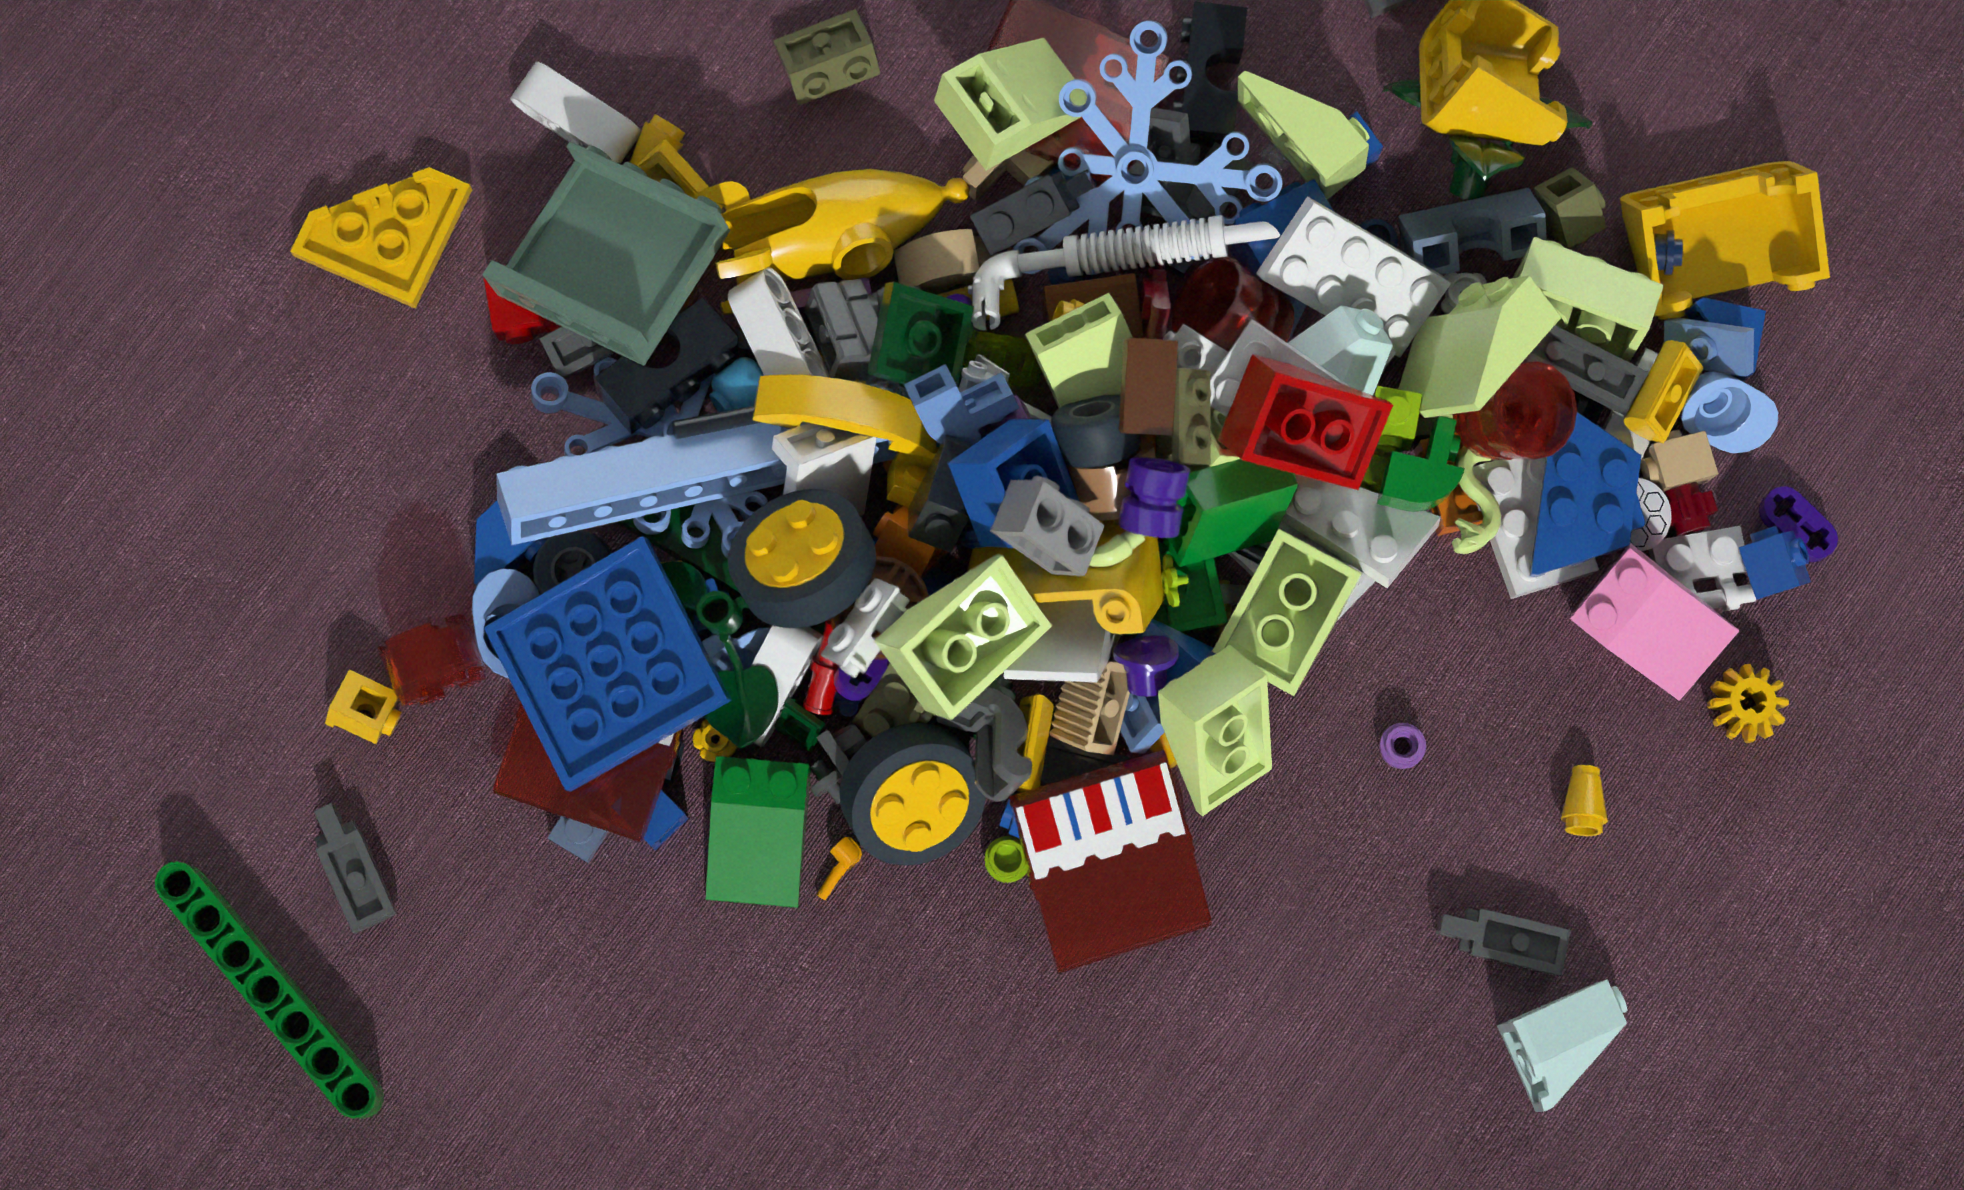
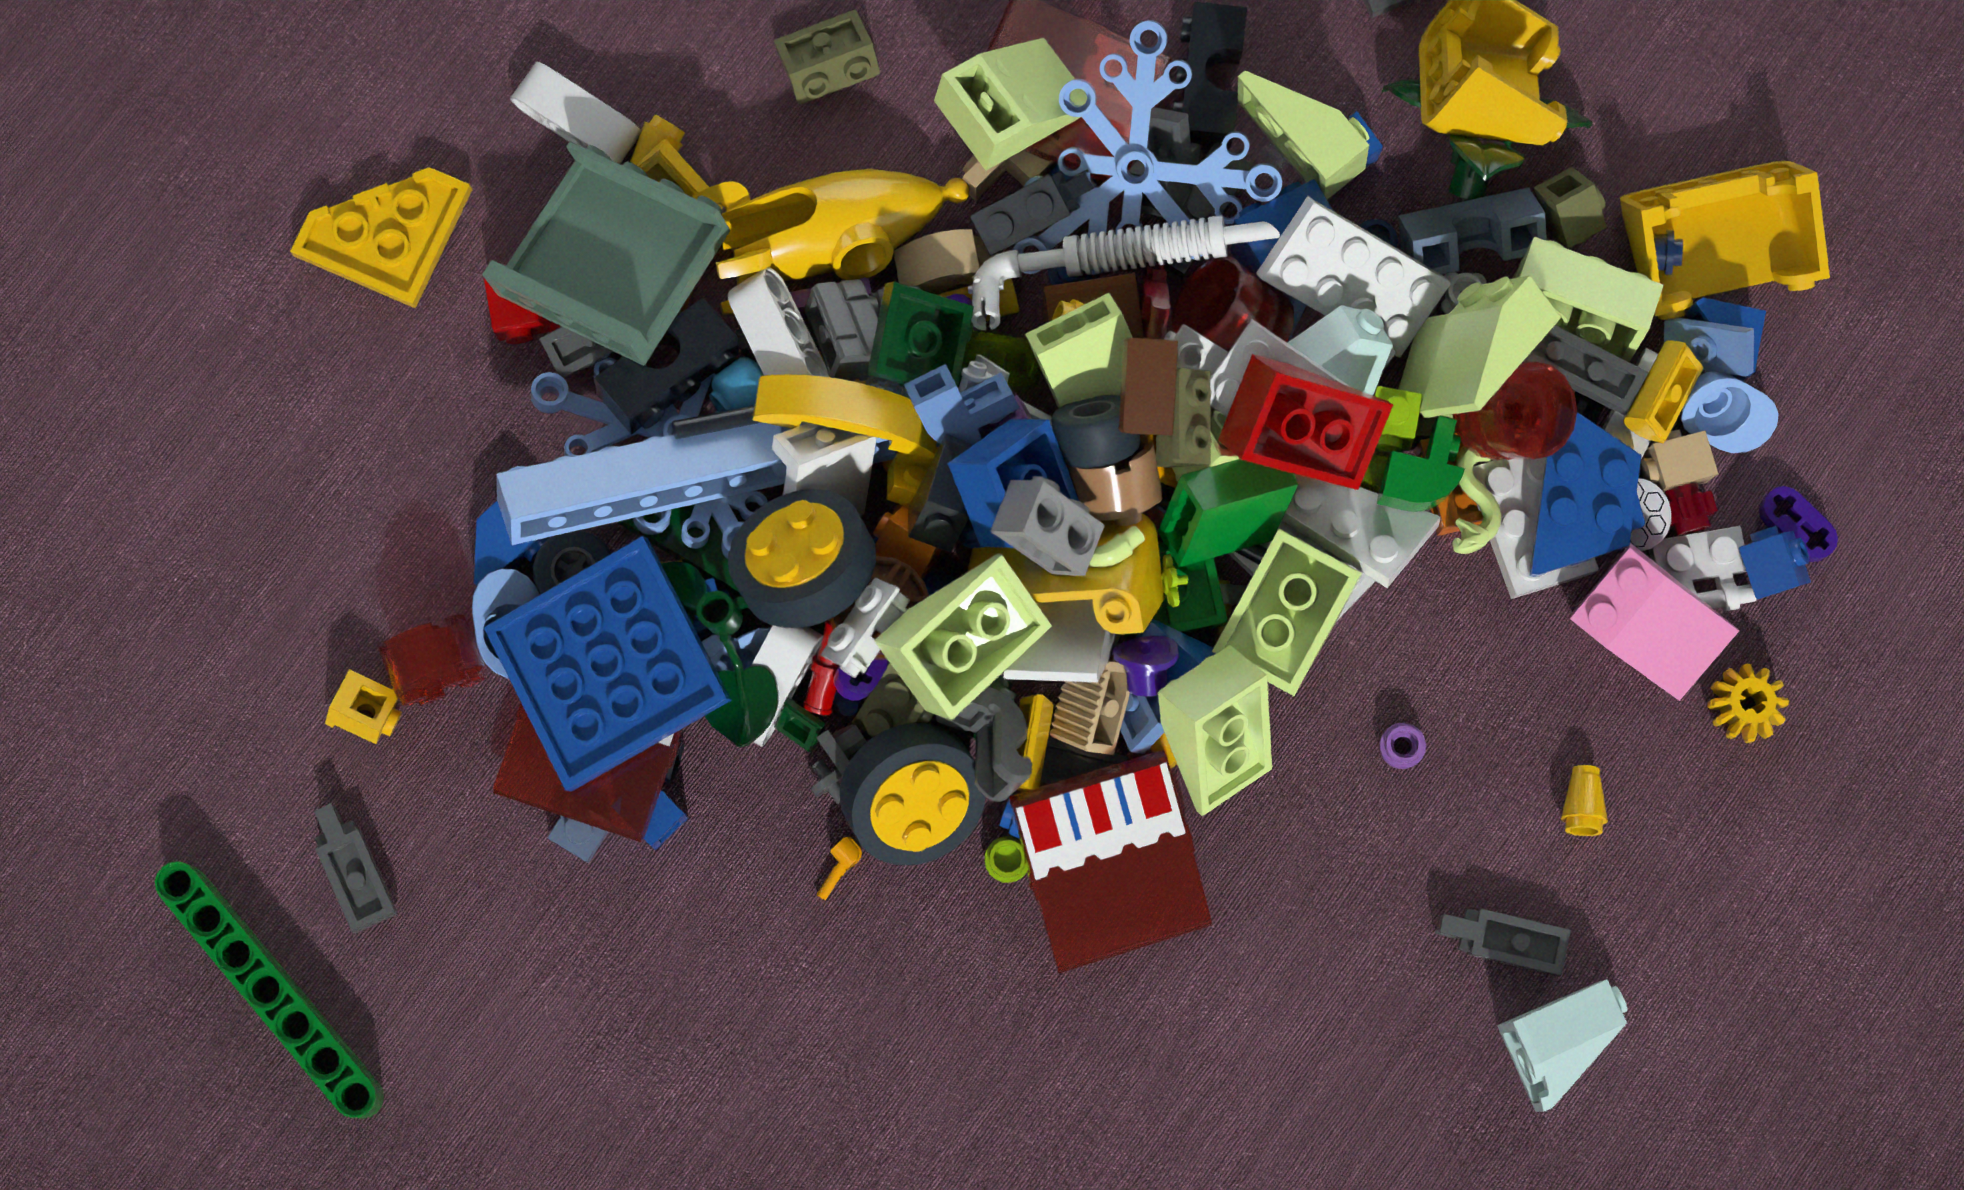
yellow plate [693,719,737,762] -> none
green slope [706,756,811,908] -> none
dark purple wheel [1118,457,1190,538] -> none

